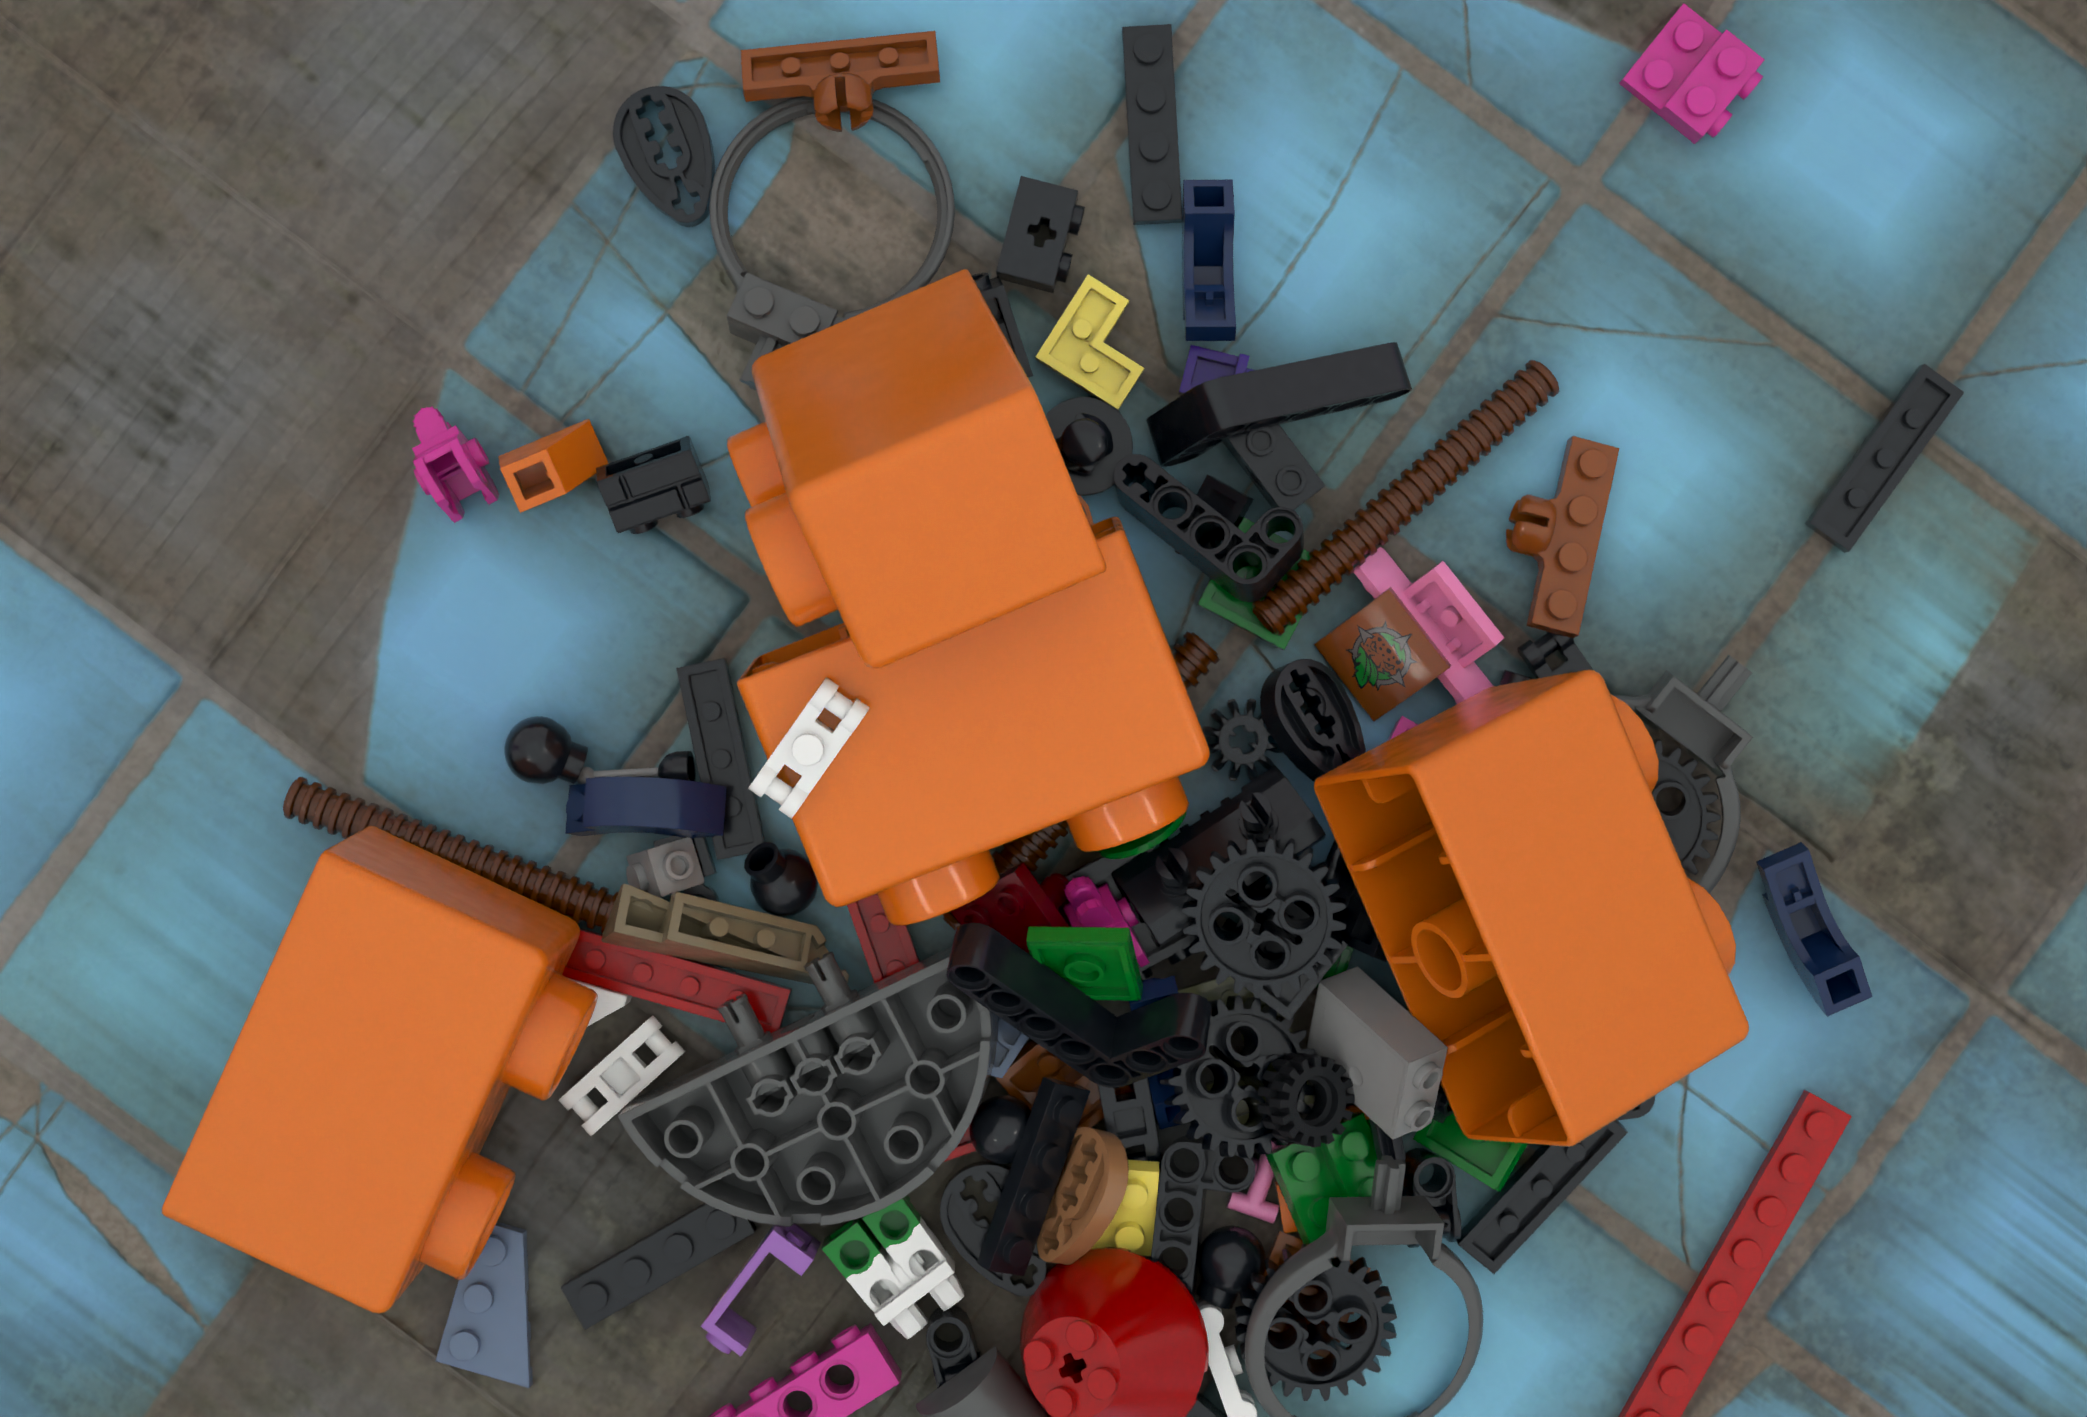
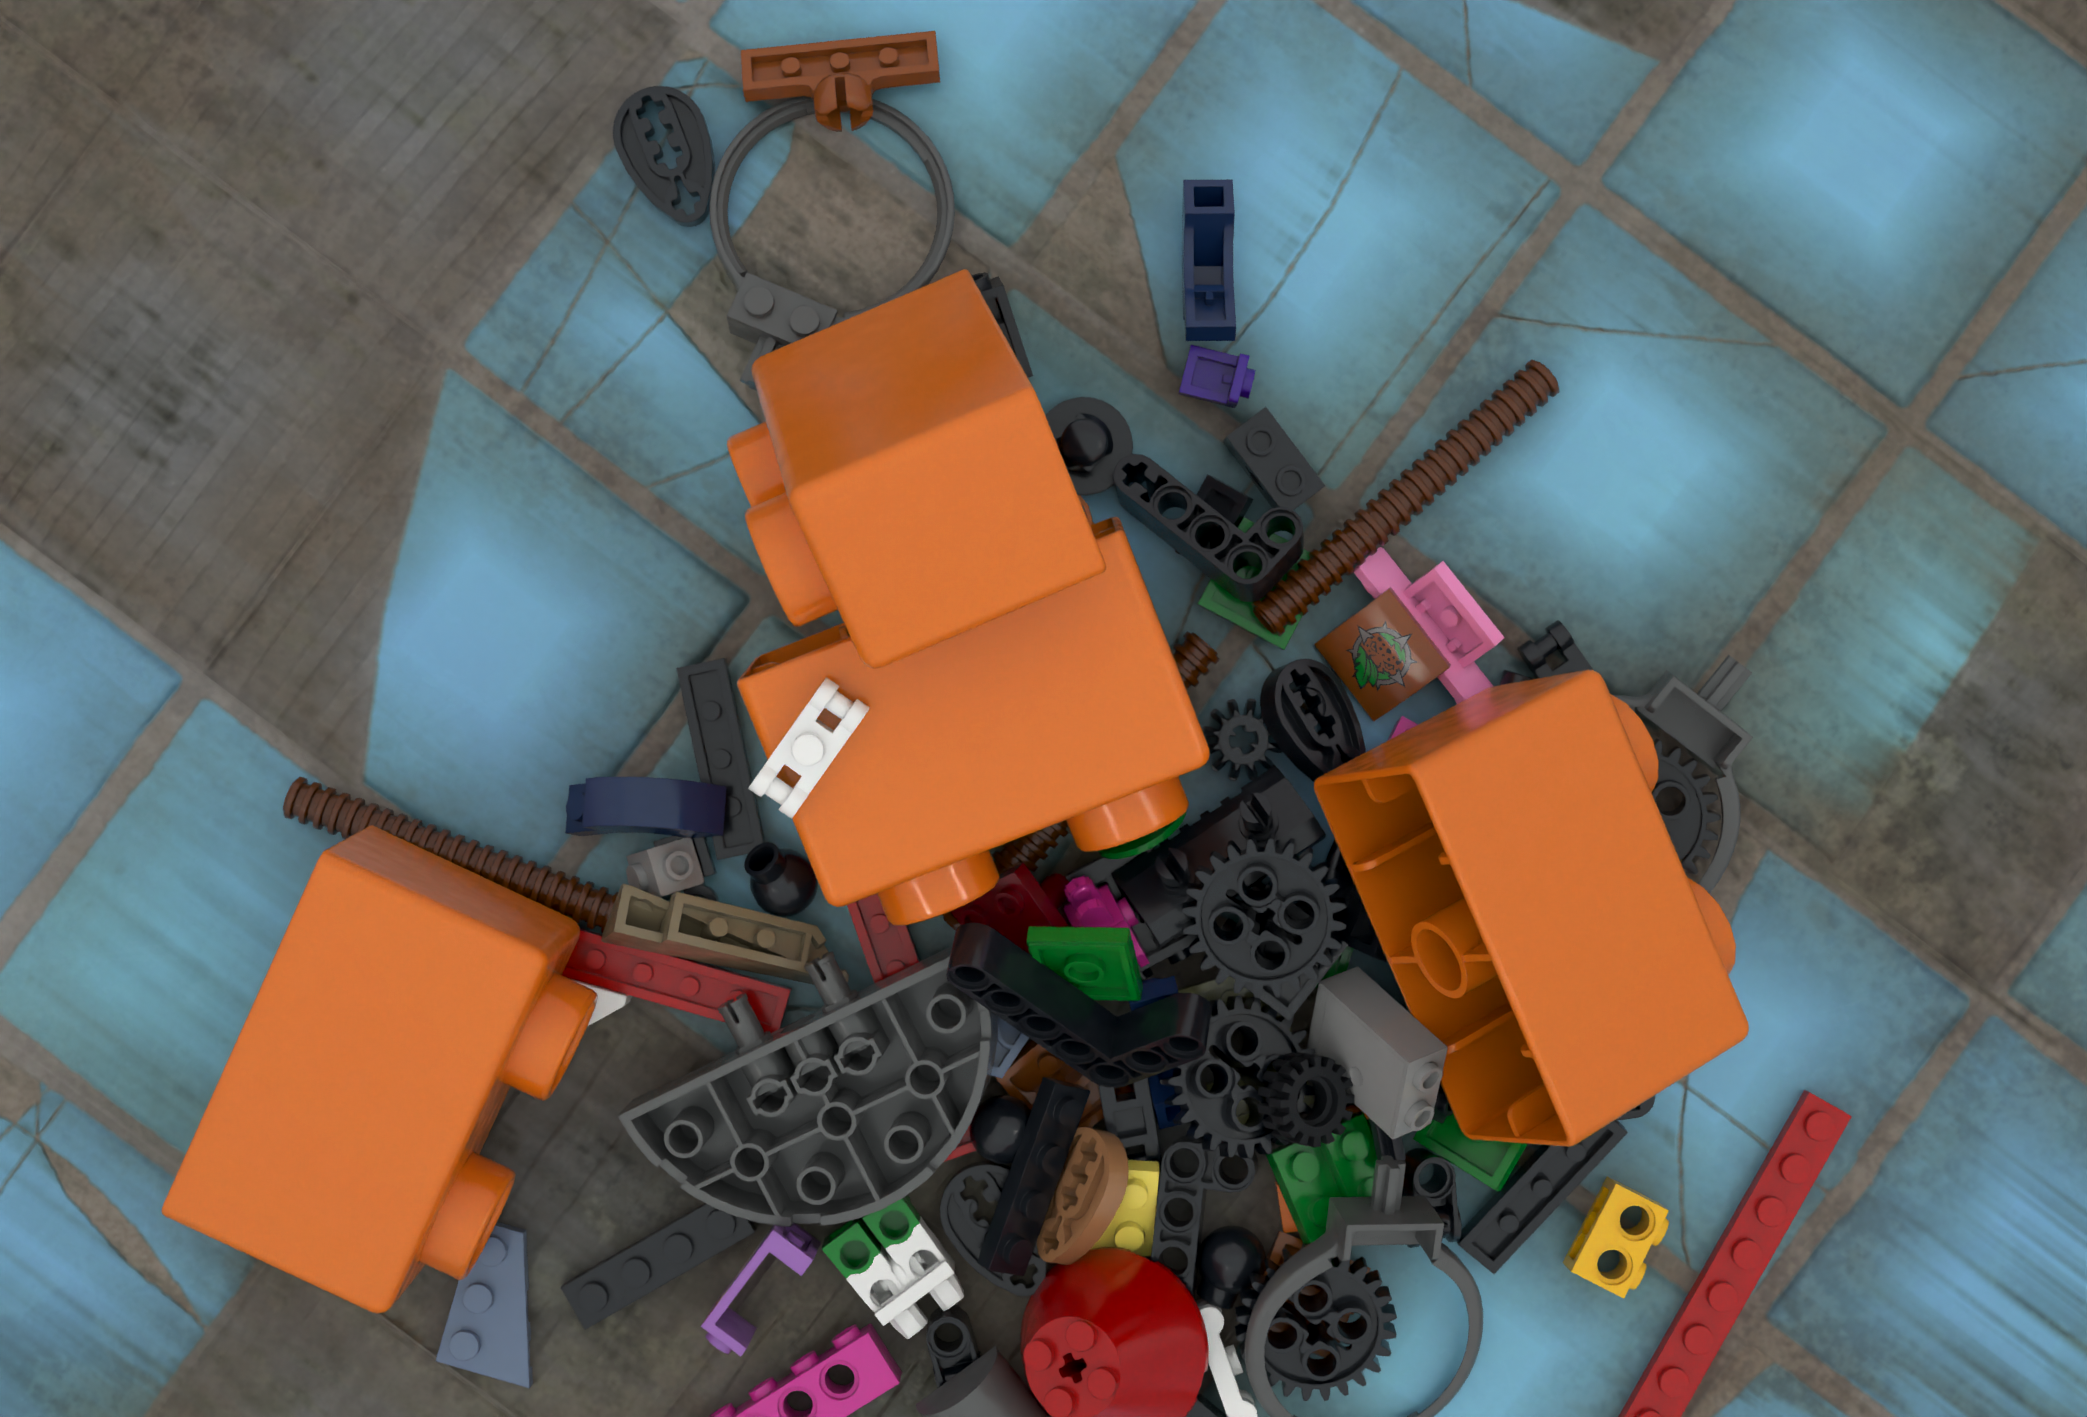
dark pink hinge [412,406,499,523] -> none
orange slope [498,419,609,513] -> none
black piece [504,716,588,784] -> none
white plate [559,1015,686,1136] -> none
hinge [577,751,696,784] -> none
black brick [596,436,711,534] -> none
black brick [996,176,1085,293] -> none
light yellow plate [1035,274,1144,410] -> none
black plate [1122,24,1182,225] -> none
black beam [1146,342,1412,467] -> none
bright pink piece [1226,1141,1282,1224] -> none
dark orange plate [1506,436,1620,638] -> none
dark pink plate [1619,3,1764,144] -> none
dark blue arch [1756,842,1873,1017] -> none
black plate [1805,364,1964,553] -> none
none -> yellow brick [1563,1176,1669,1299]

